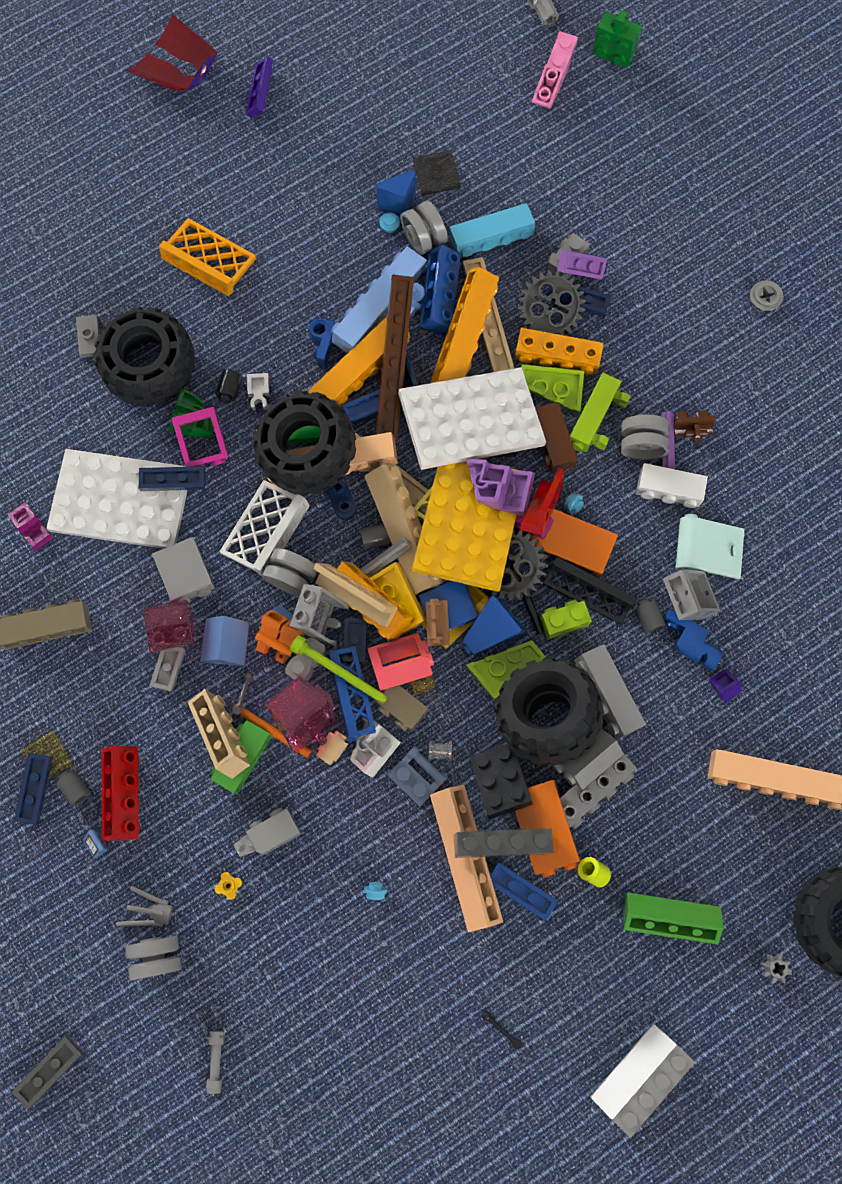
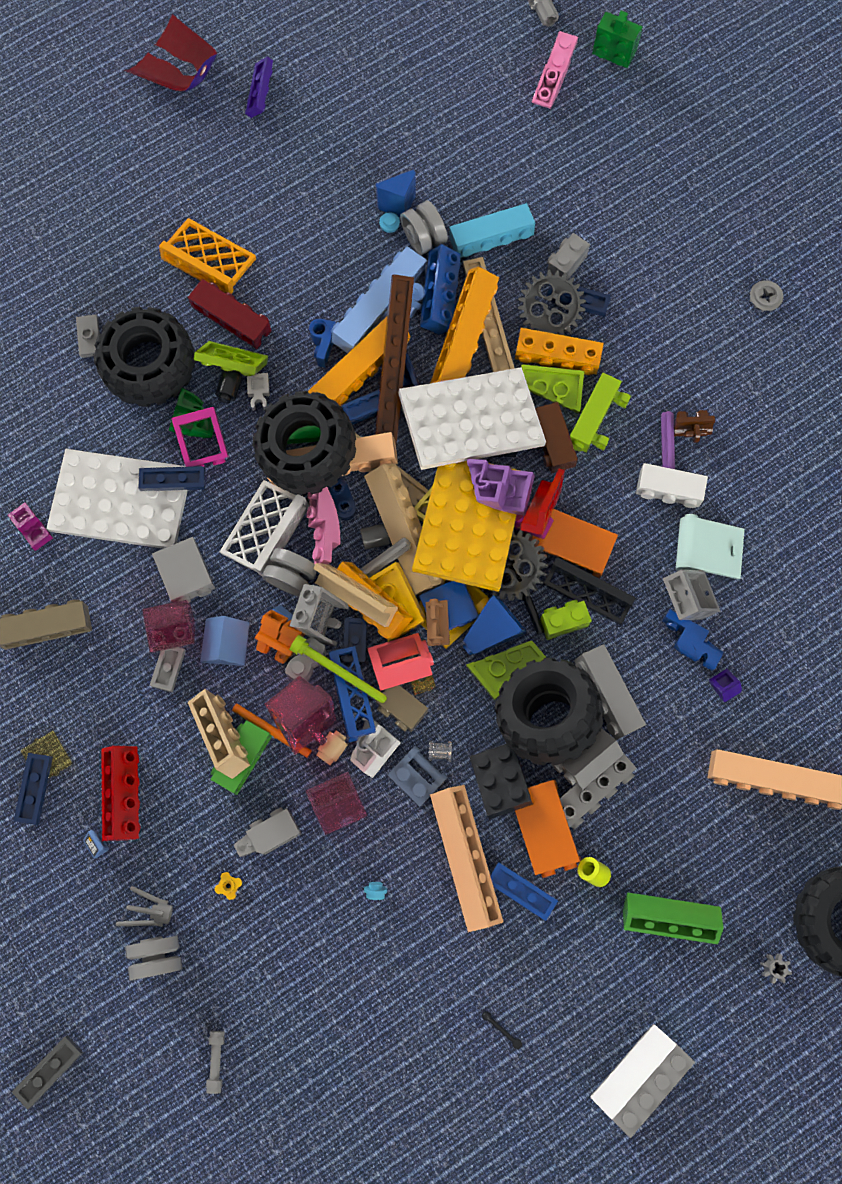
dark grey brick [56,770,91,807] -> none
dark grey hinge [233,672,253,716] -> none
clear smoke tile [413,150,461,196] -> none
dark grey brick [454,828,553,858] -> none
medium lavender plate [557,249,607,279] -> none
medium azure plate [564,493,584,514] -> none
light grey wheel [621,414,669,460] -> none
dark grey brick [636,598,666,634] -> none
none -> dark red brick [187,279,272,349]
none -> lime plate [194,341,268,376]
none -> clear pink slope [306,772,367,835]
none -> bright pink slope [307,487,340,564]

